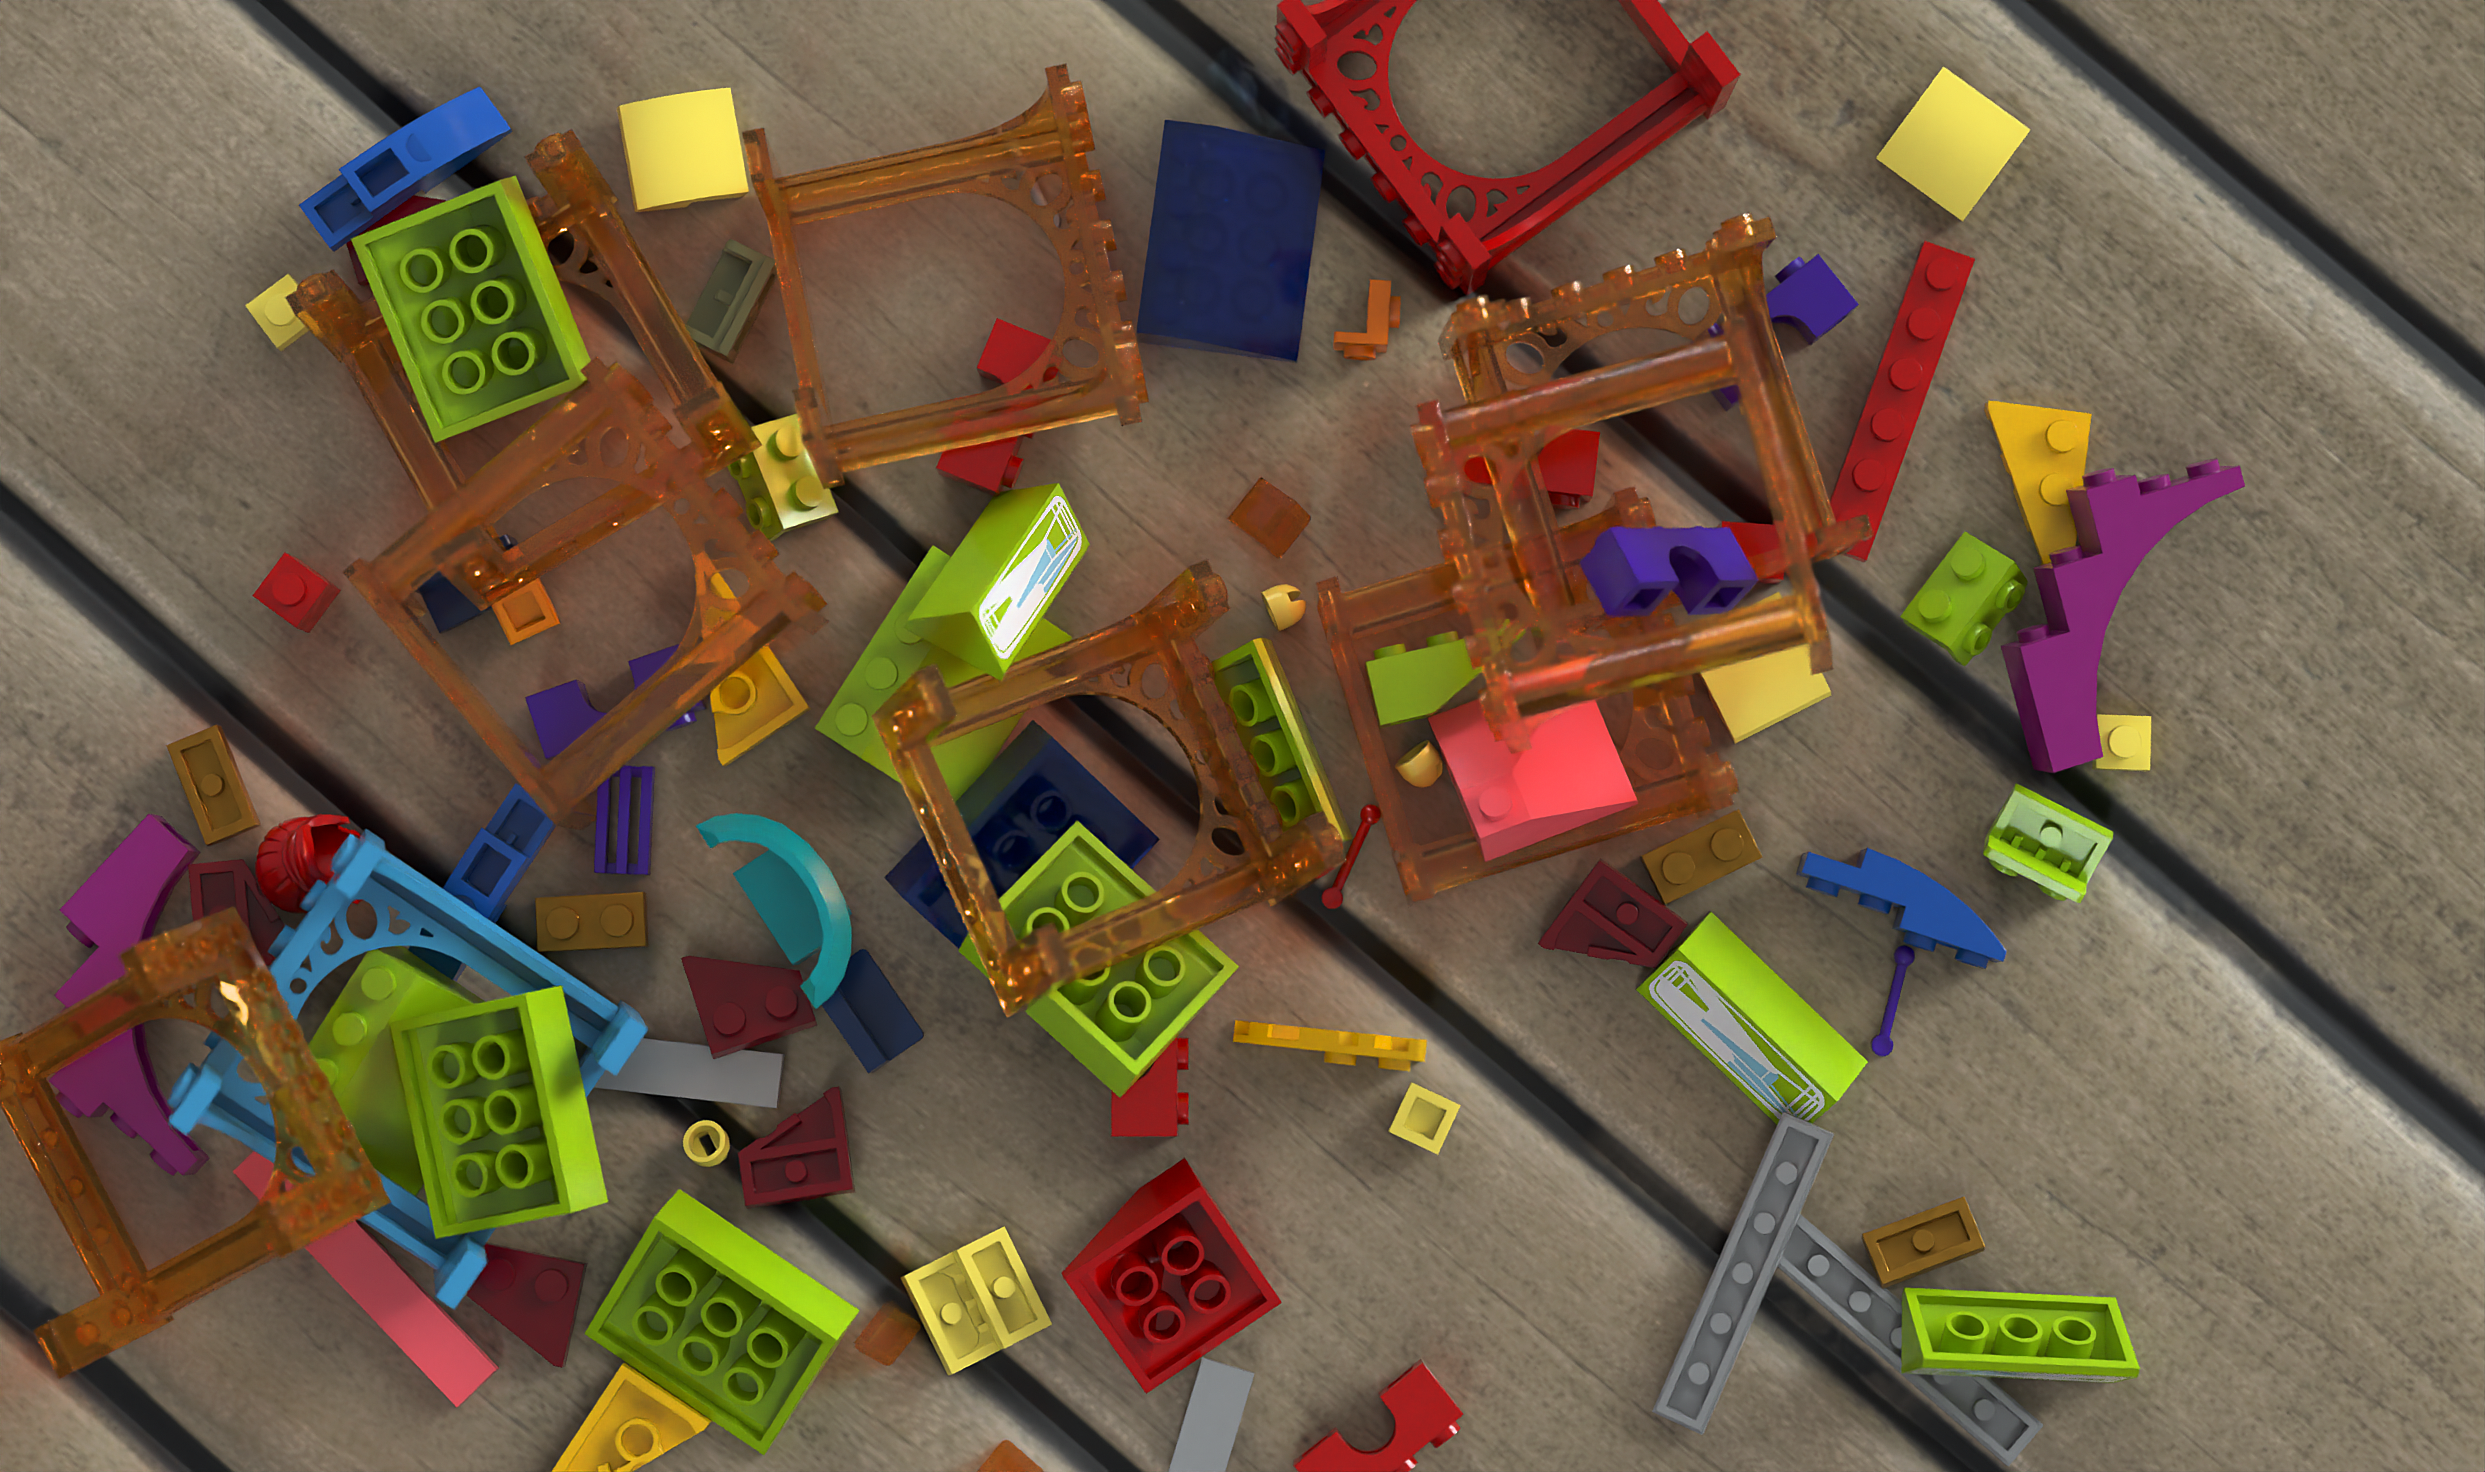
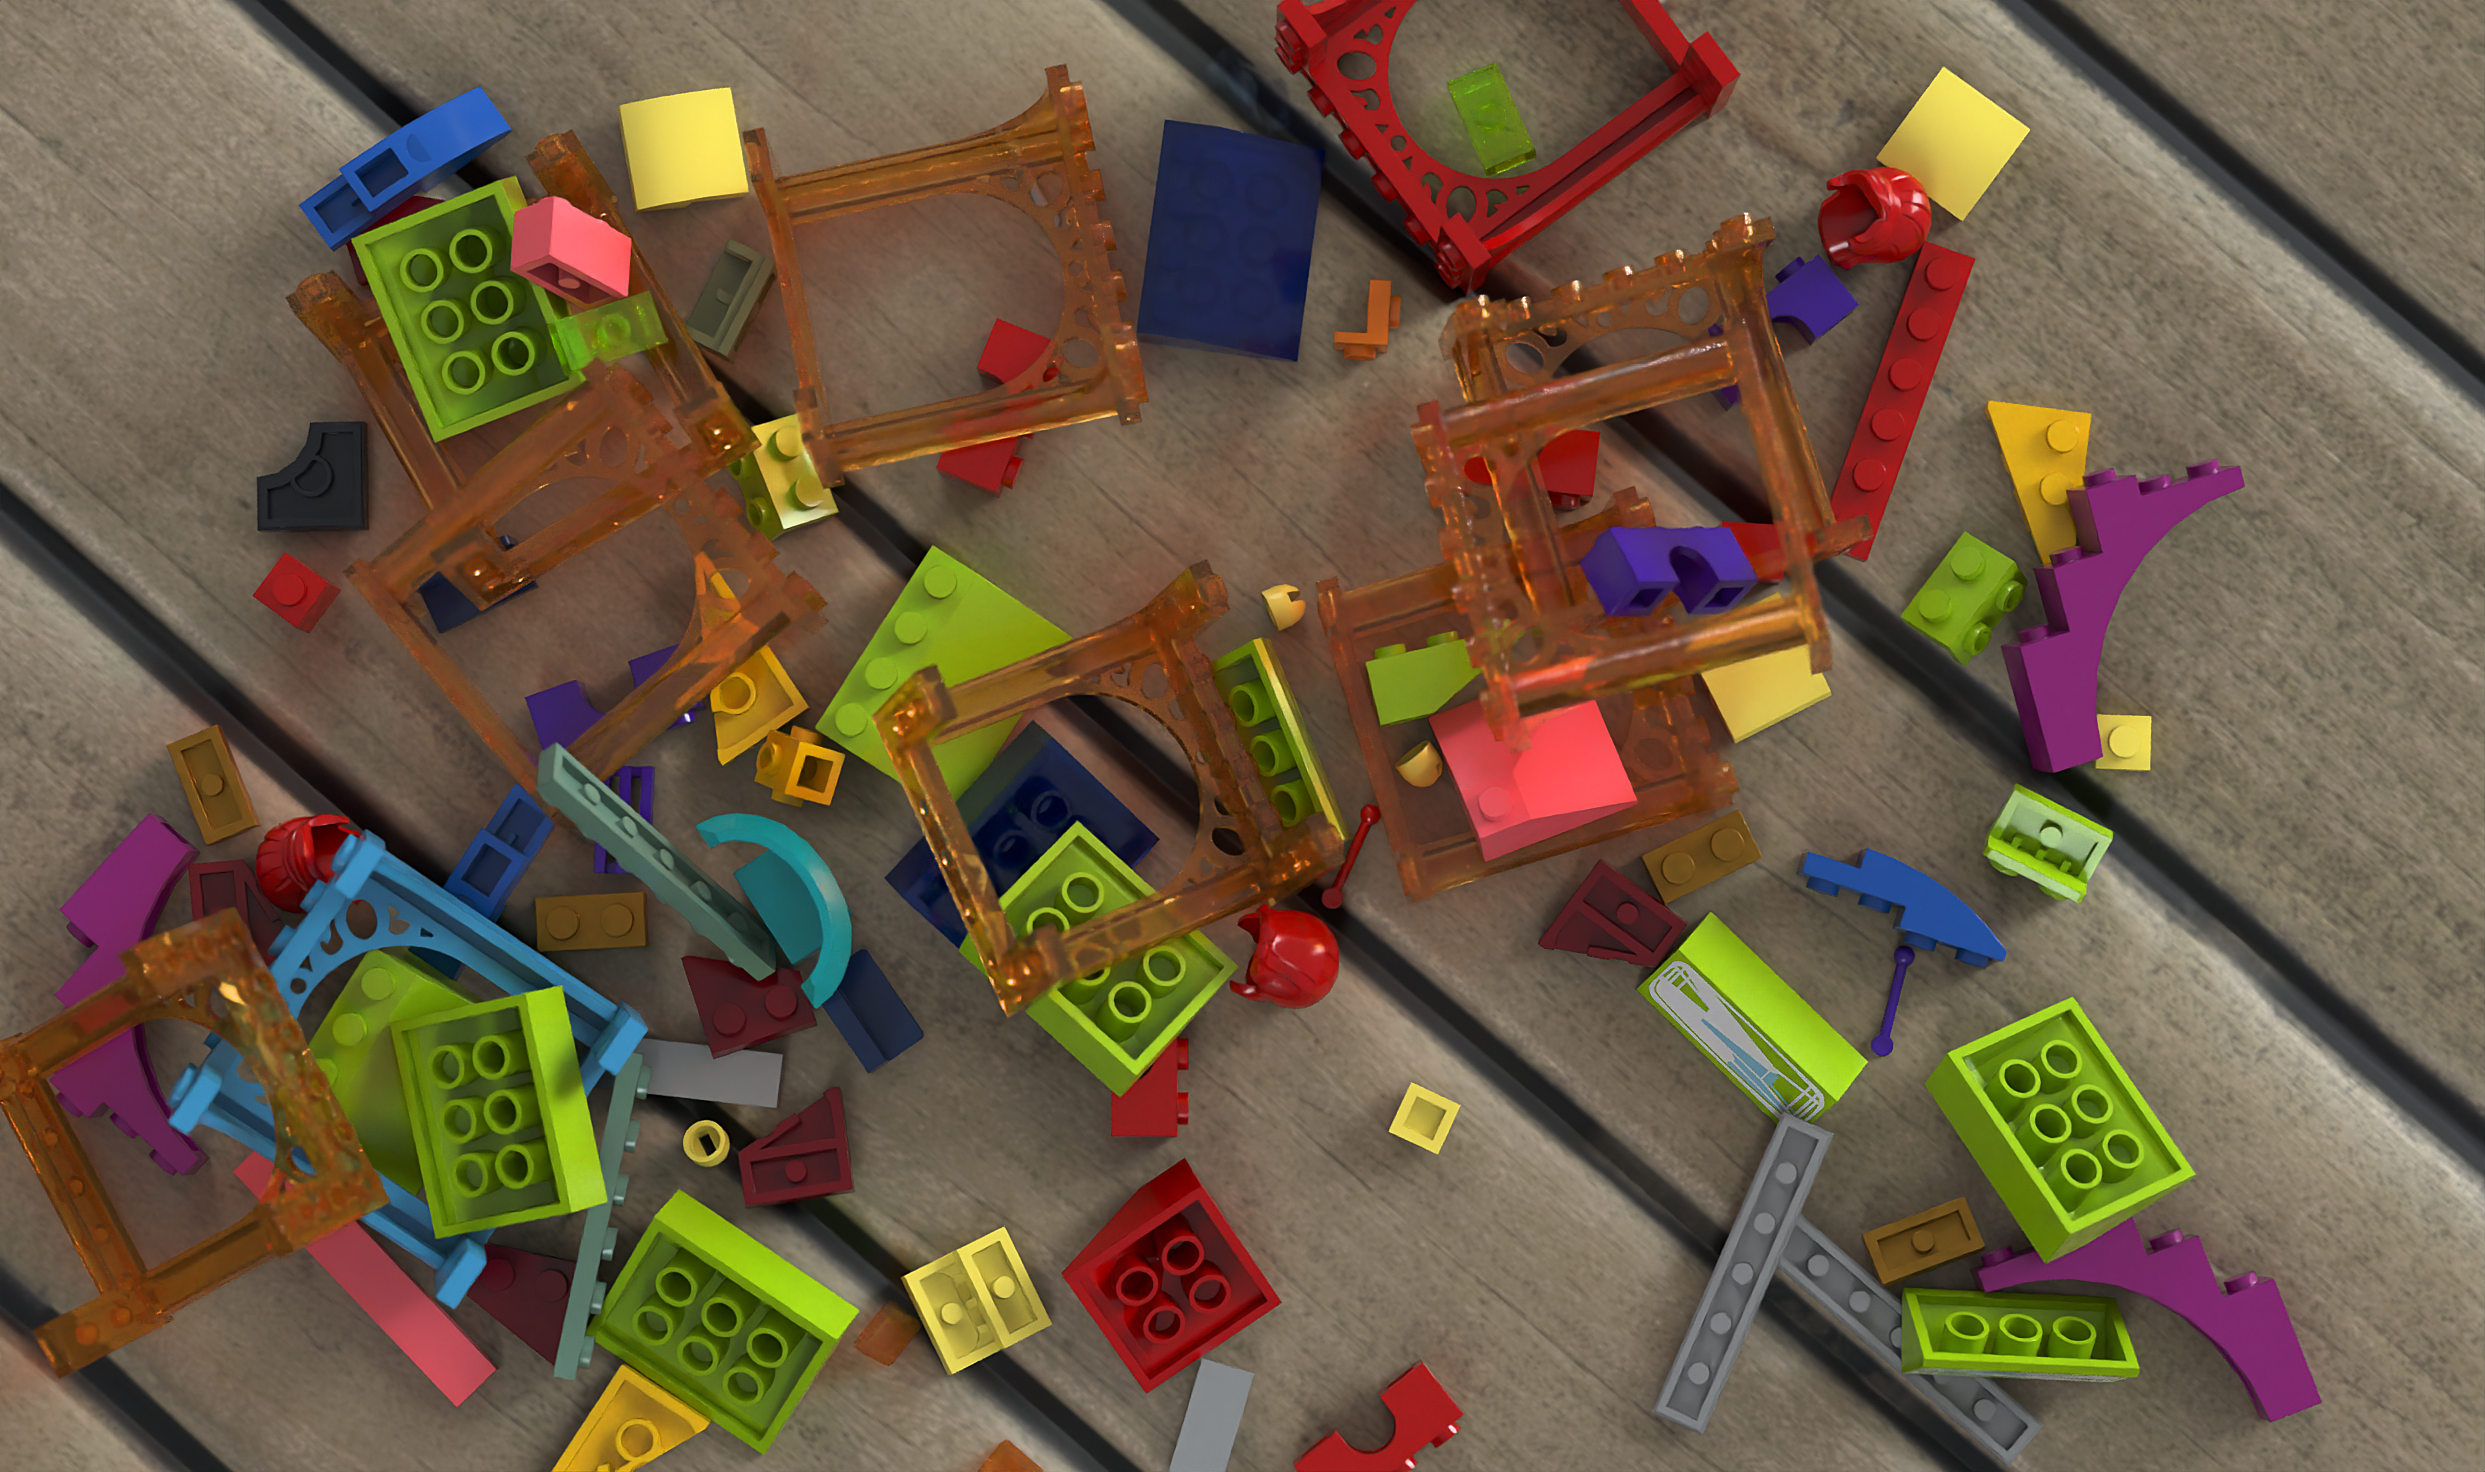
light yellow plate [245,274,324,351] -> none
light orange tile [487,571,560,645] -> none
lime slope [904,483,1090,681] -> none
clear orange slope [1227,477,1311,558] -> none
yellow wing [1233,1020,1427,1071] -> none
none -> black tile [257,421,369,533]
none -> coral brick [510,196,631,312]
none -> sand green plate [536,742,776,982]
none -> clear neon green plate [547,290,668,377]
none -> sand green plate [553,1052,652,1380]
none -> yellow brick [754,725,846,808]
none -> red hair [1229,904,1340,1009]
none -> clear neon green plate [1446,62,1537,178]
none -> red hair [1817,167,1932,271]
none -> lime slope [1924,996,2196,1264]
none -> magenta arch [1970,1216,2322,1422]

